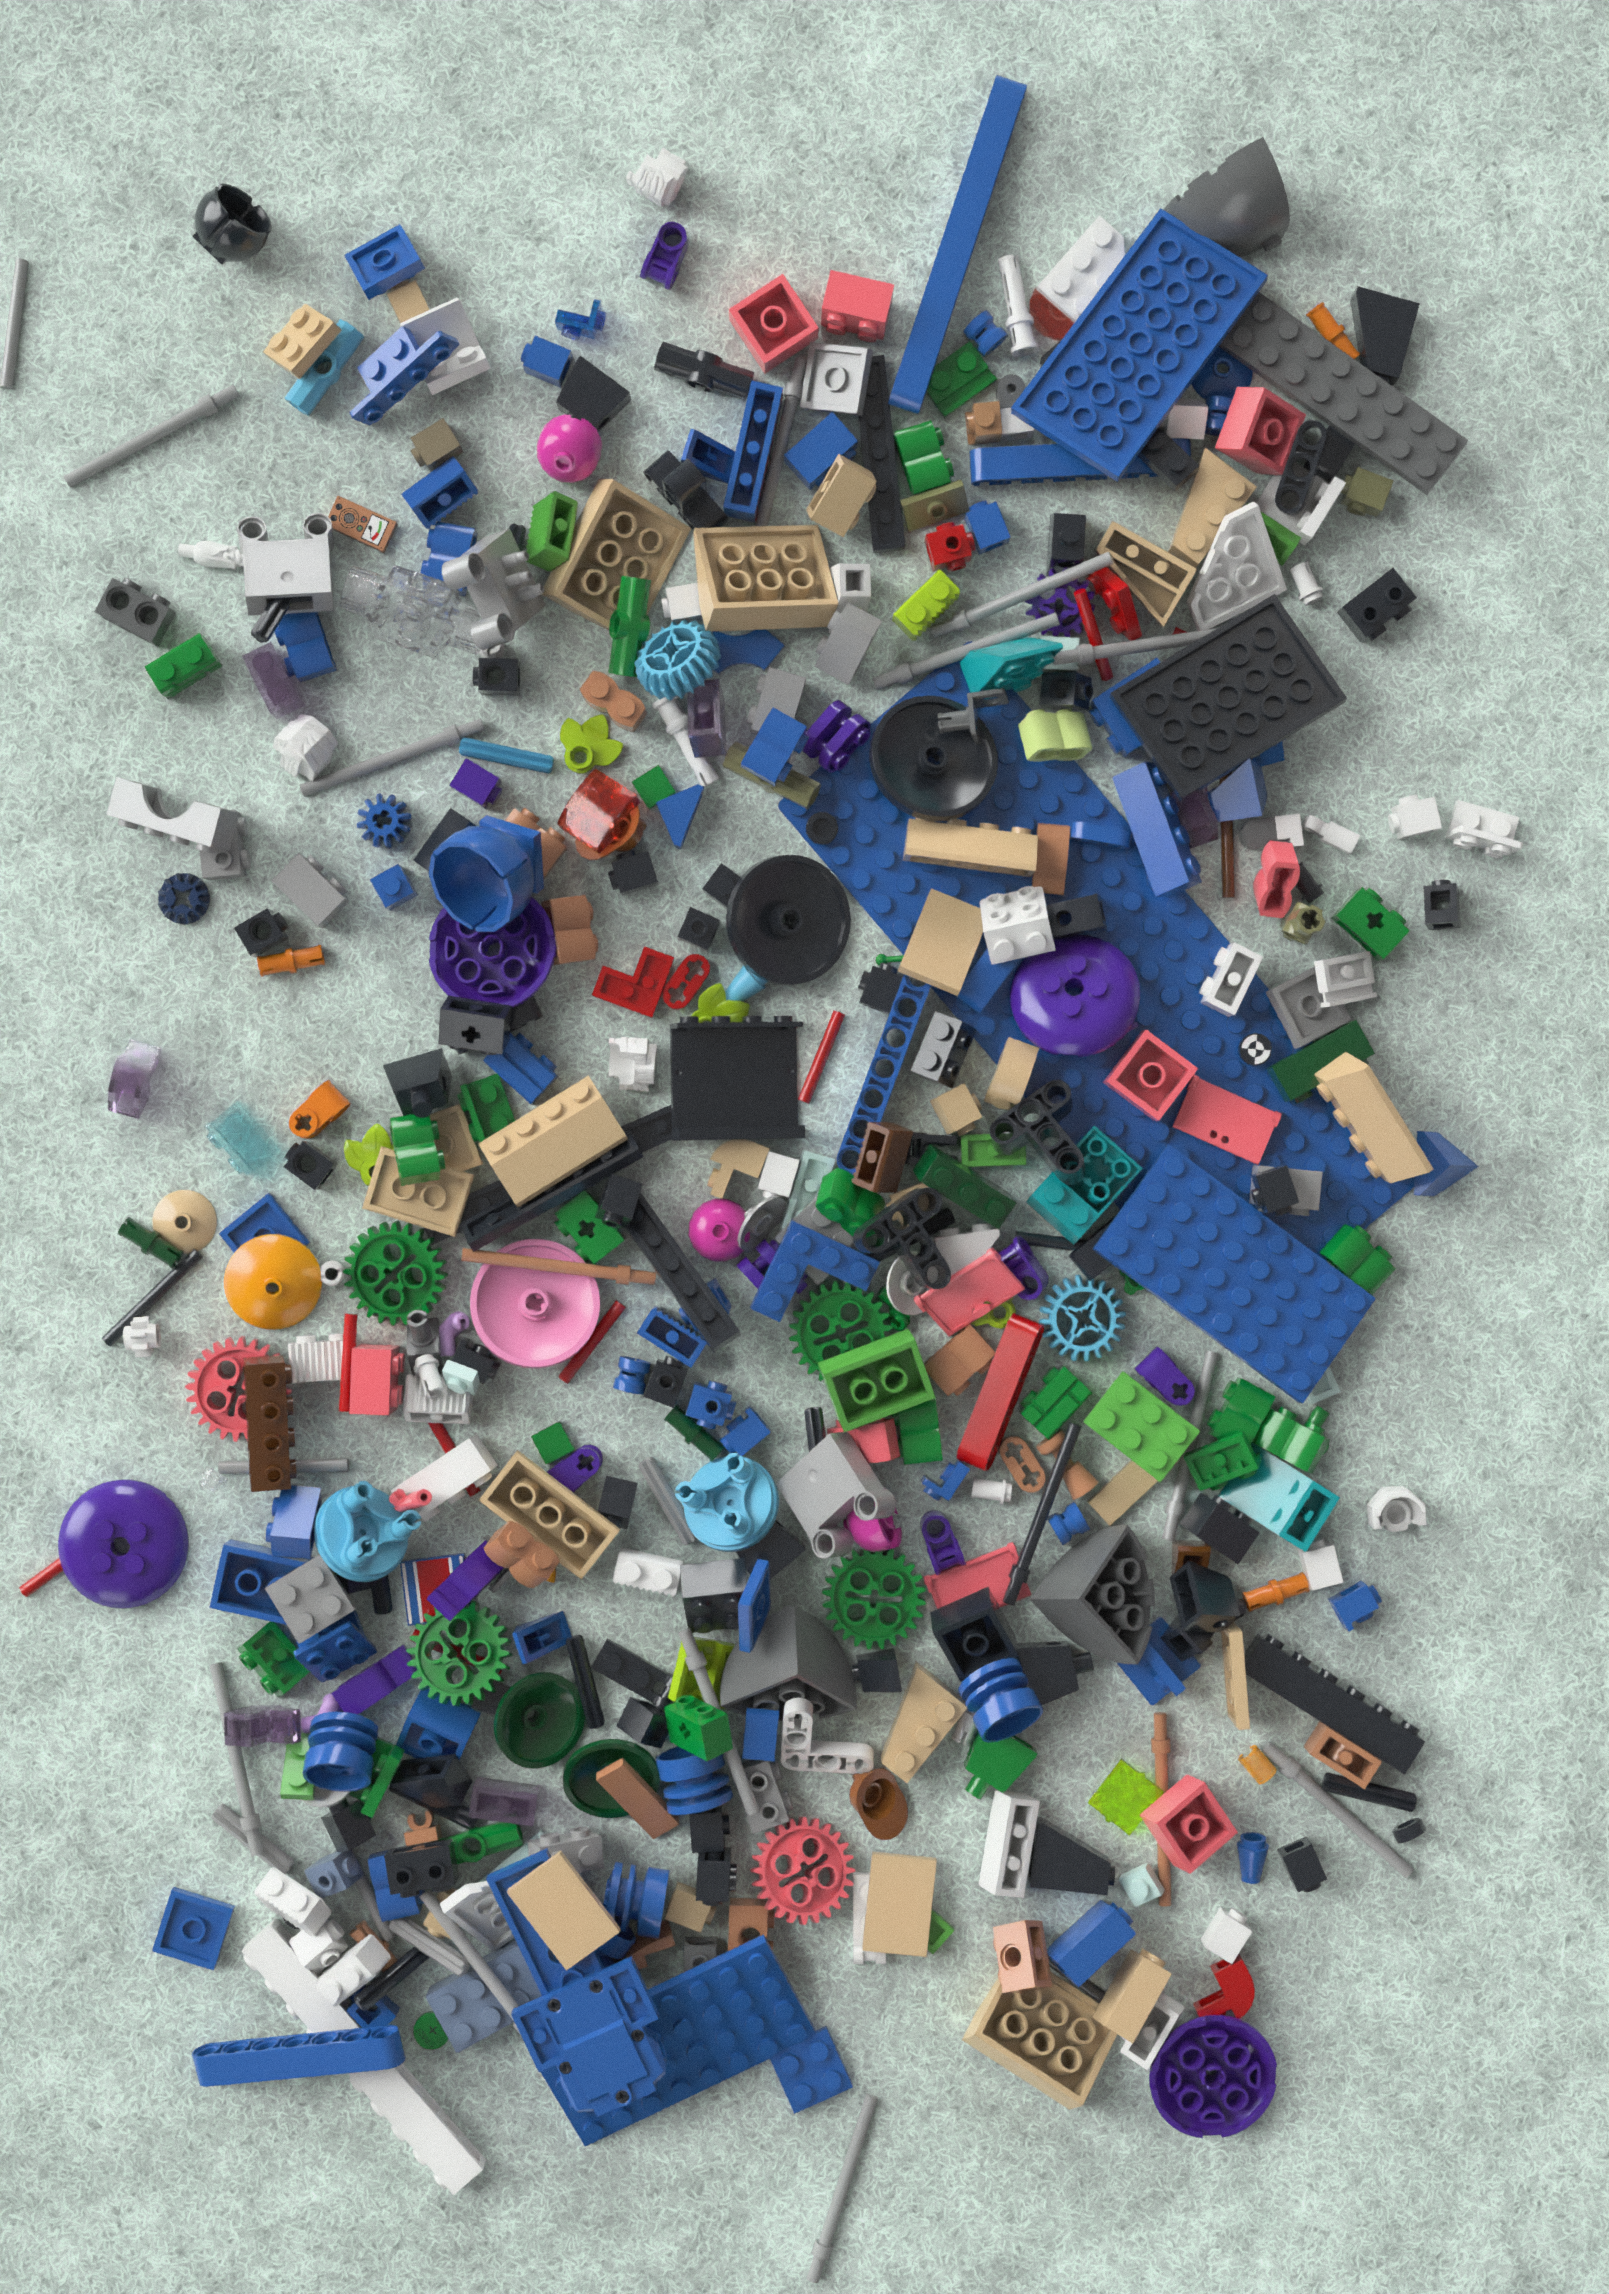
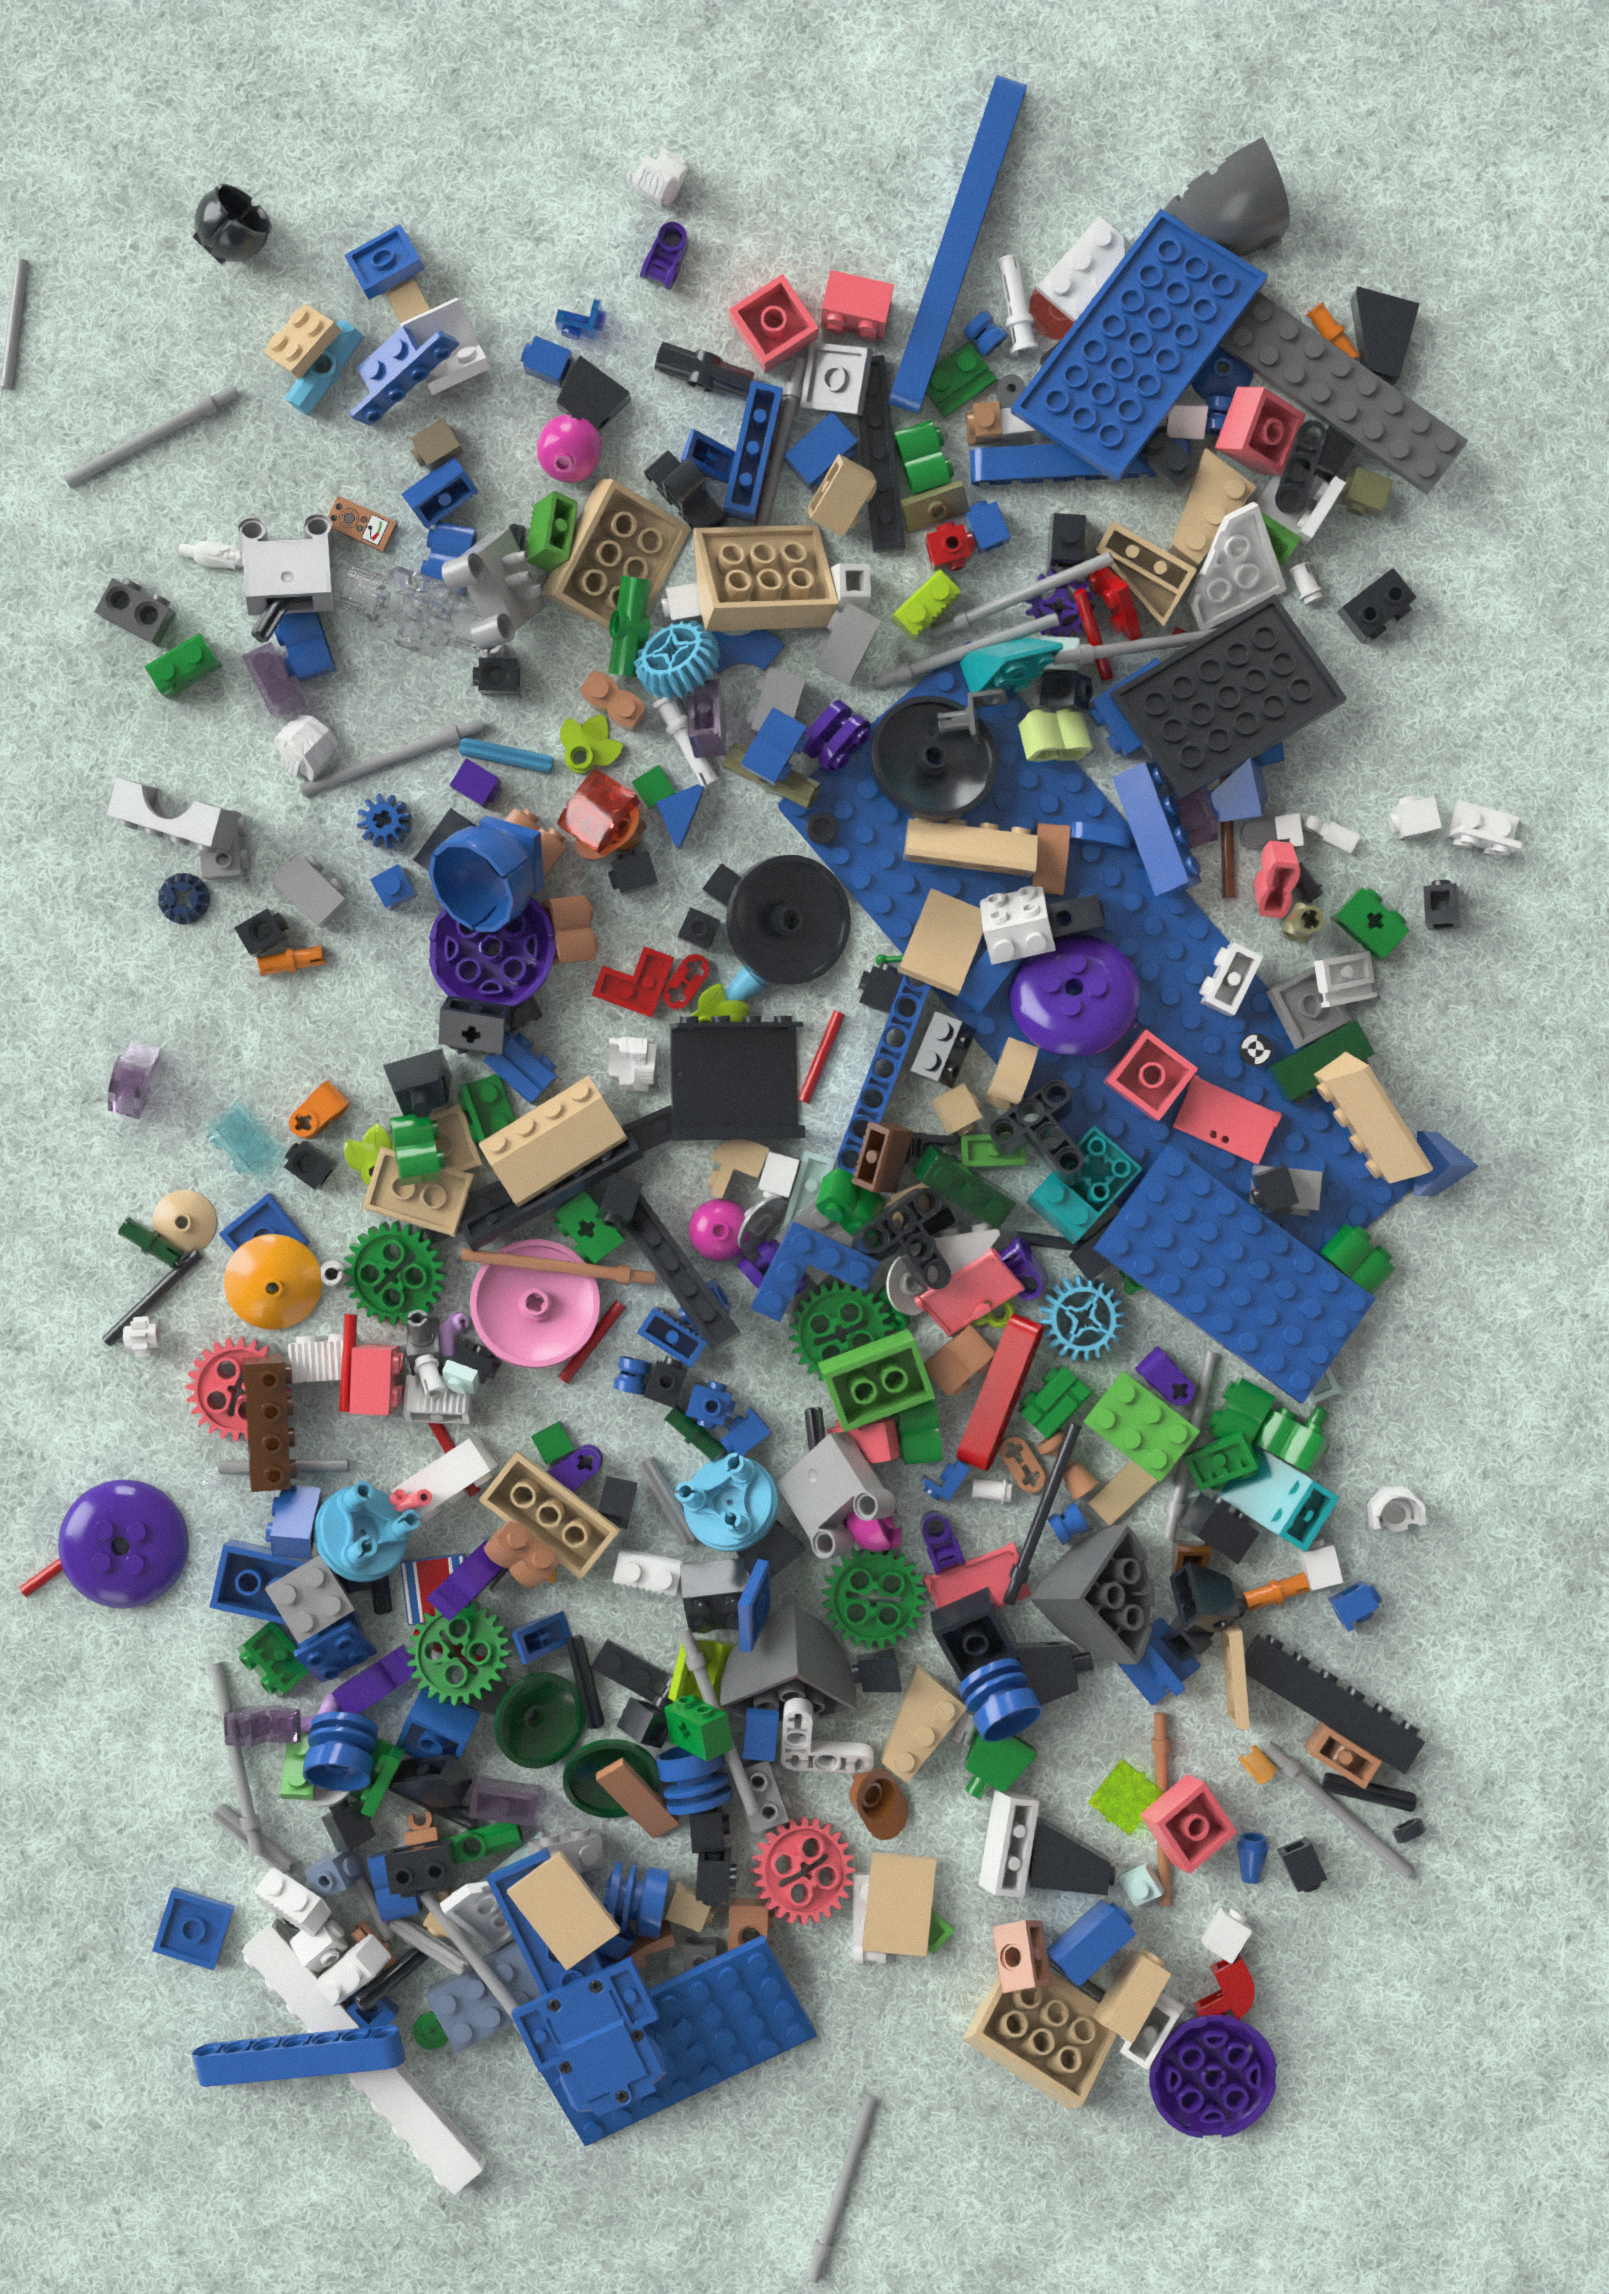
blue plate [769,2026,853,2114] -> none

